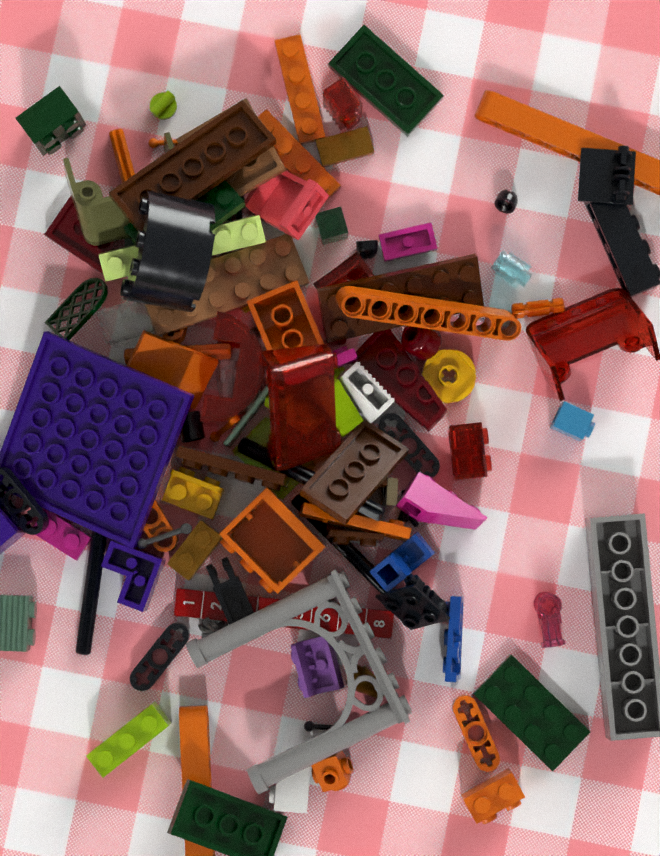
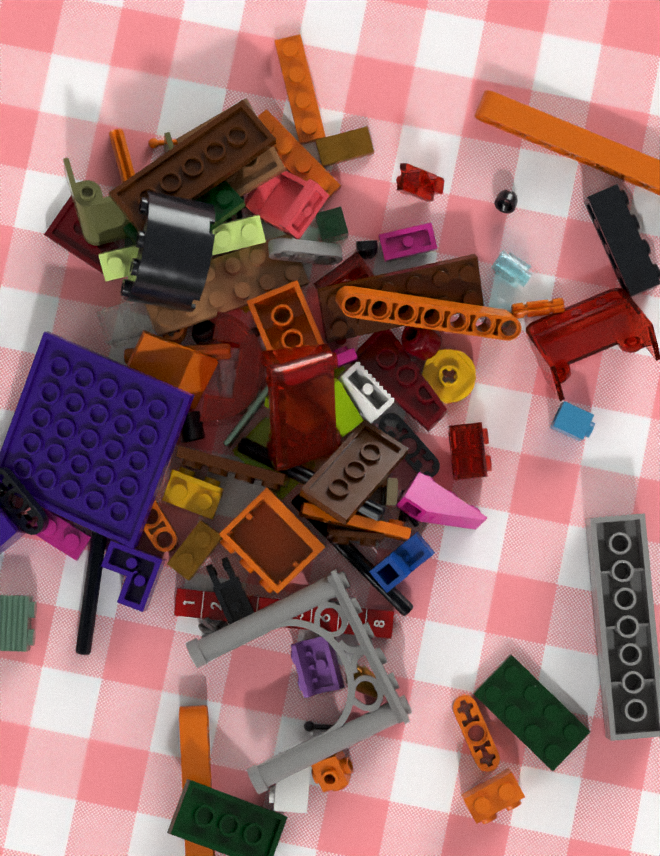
dark green brick [16,86,86,156] -> none
dark green window [44,278,108,340] -> none
lime brick [86,702,172,778] -> none
black beam [130,622,190,691] -> none
dark grey hinge [137,523,192,549] -> none
lime plate [150,90,177,120] -> none
orange hinge [210,416,240,442] -> none
clear red brick [323,77,363,130] -> none
dark green plate [328,25,444,137] -> none
black hinge [376,574,450,630] -> none
blue wing [443,596,464,682] -> none
clear pink connector [533,592,566,648] -> none
black hinge [578,146,636,205] -> none
none -> black plate [192,320,219,345]
none -> light grey beam [268,238,343,265]
none -> clear red hips [396,163,445,202]

